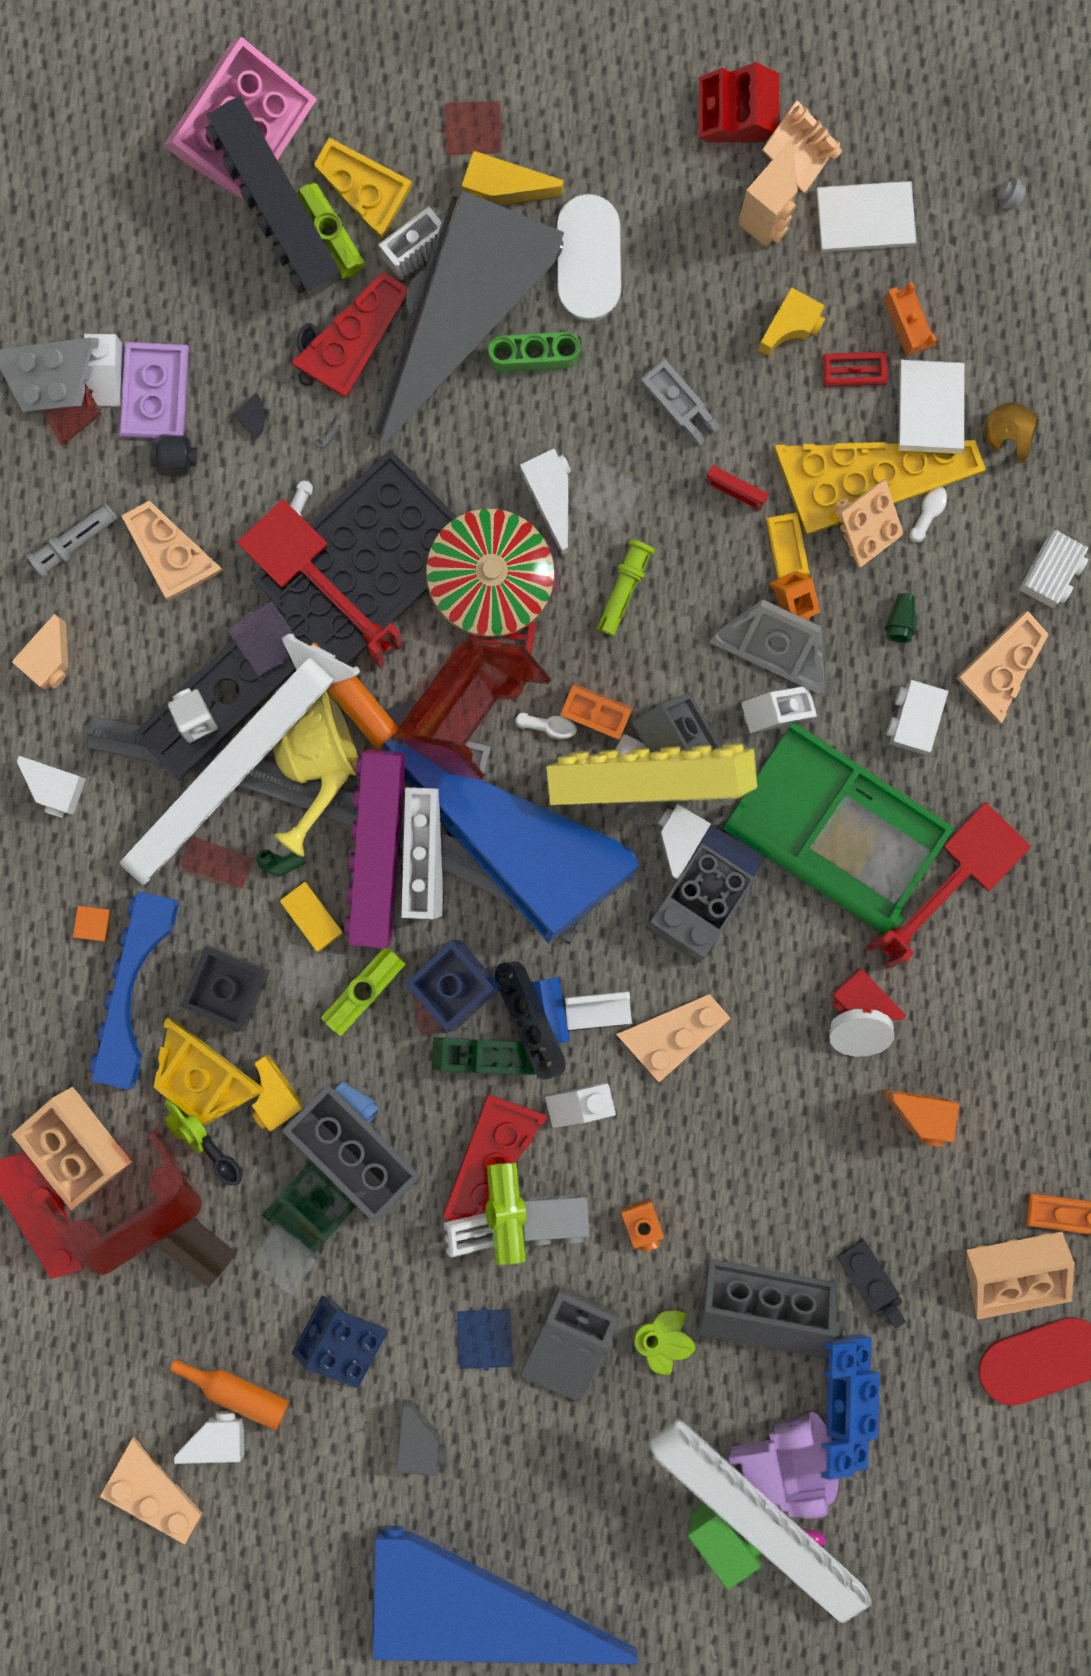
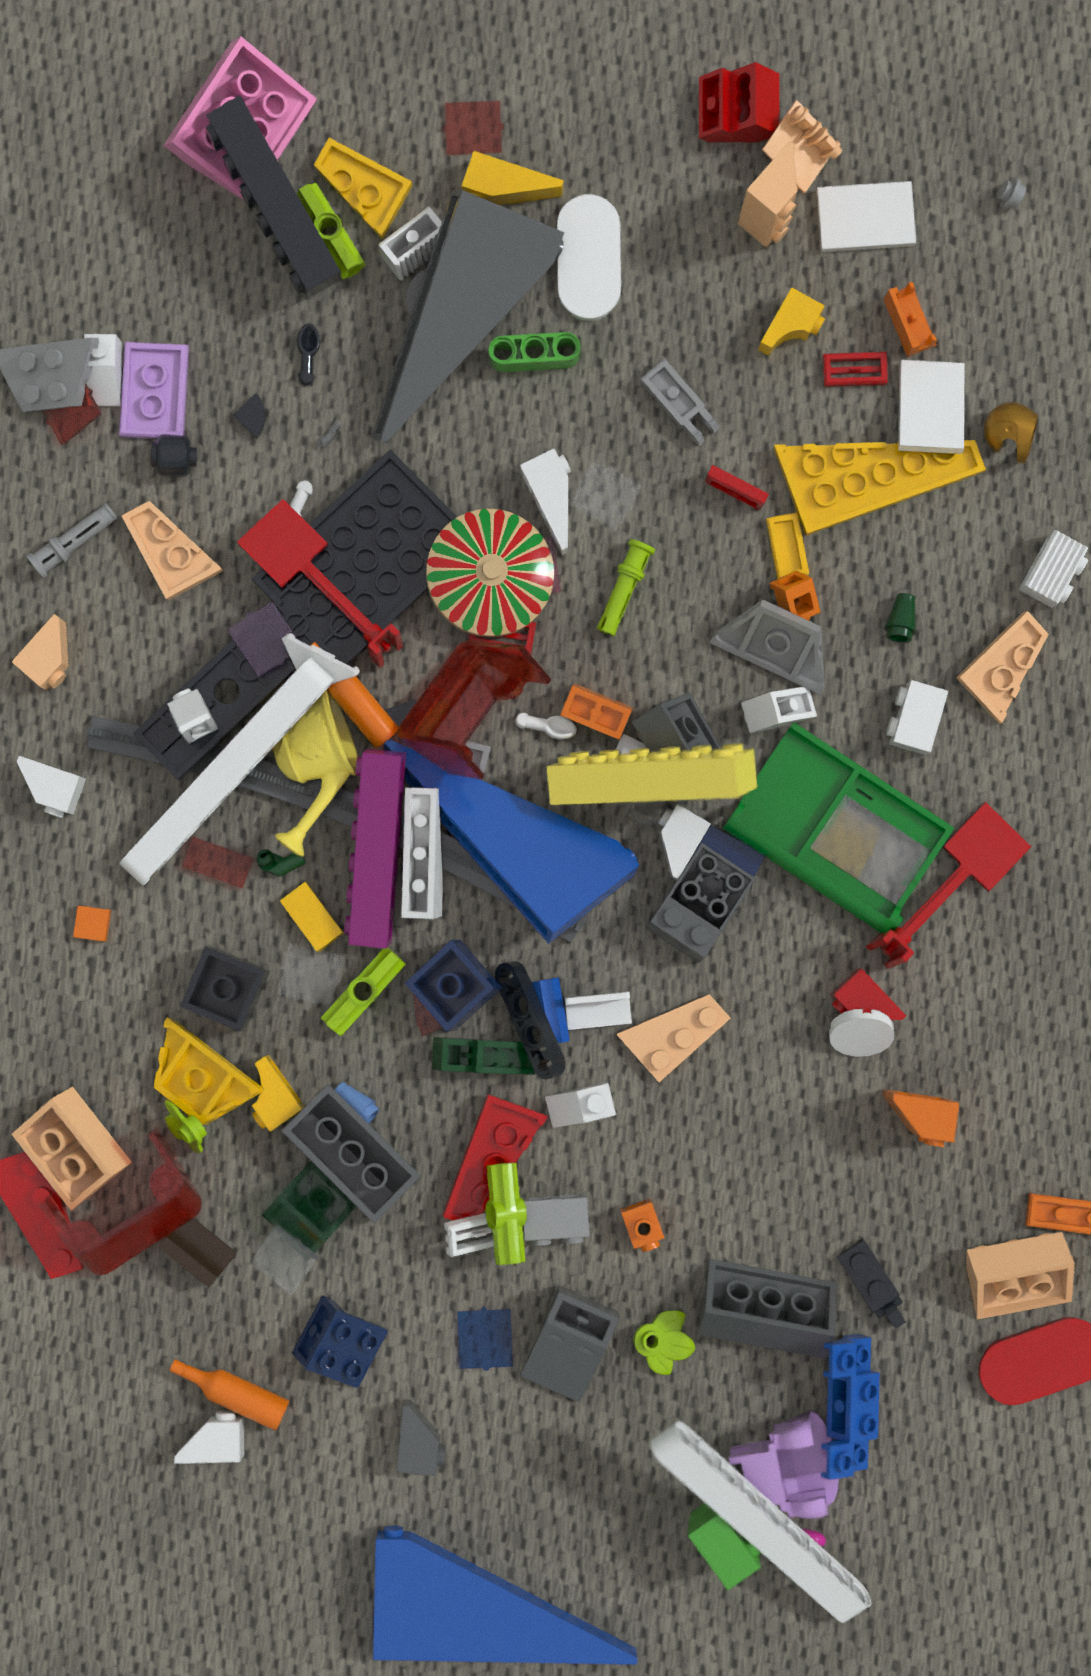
blue arch [89,891,180,1090] -> none
light nougat wing [100,1437,202,1545] -> none
black piece [201,1134,242,1186] -> none
red wing [291,272,408,398] -> none
light nougat hinge [834,479,903,568] -> none
white piece [909,487,947,543] -> none

